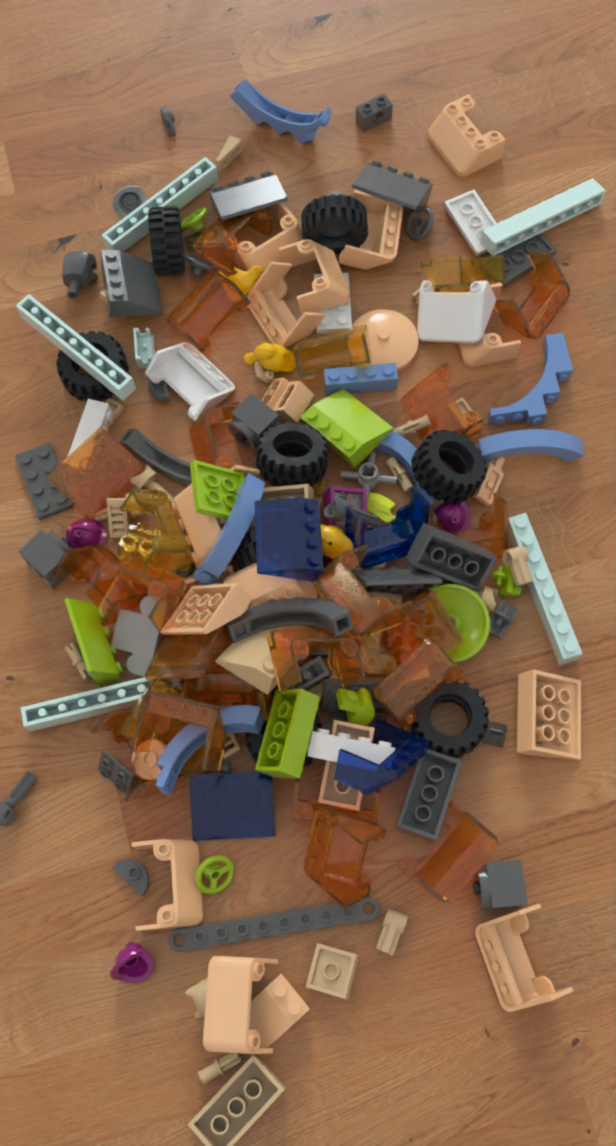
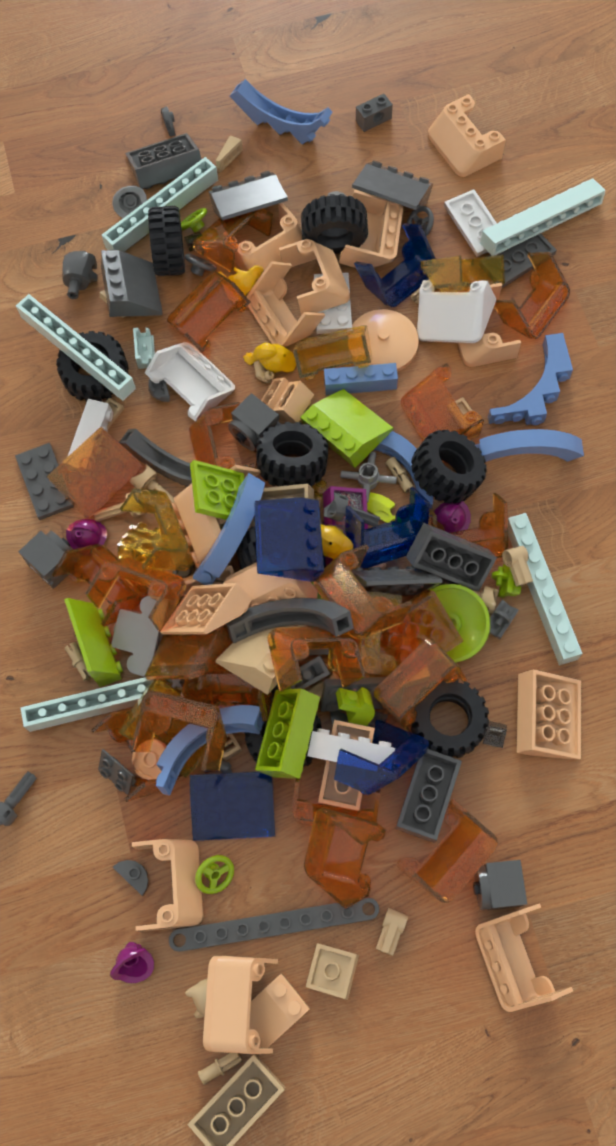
tan slope [107,498,130,538] -> none
tan pin [393,415,431,437] -> none
light nougat hinge [473,457,505,506] -> none
none -> dark grey slope [125,133,202,189]
none -> clear blue windscreen [354,223,439,307]

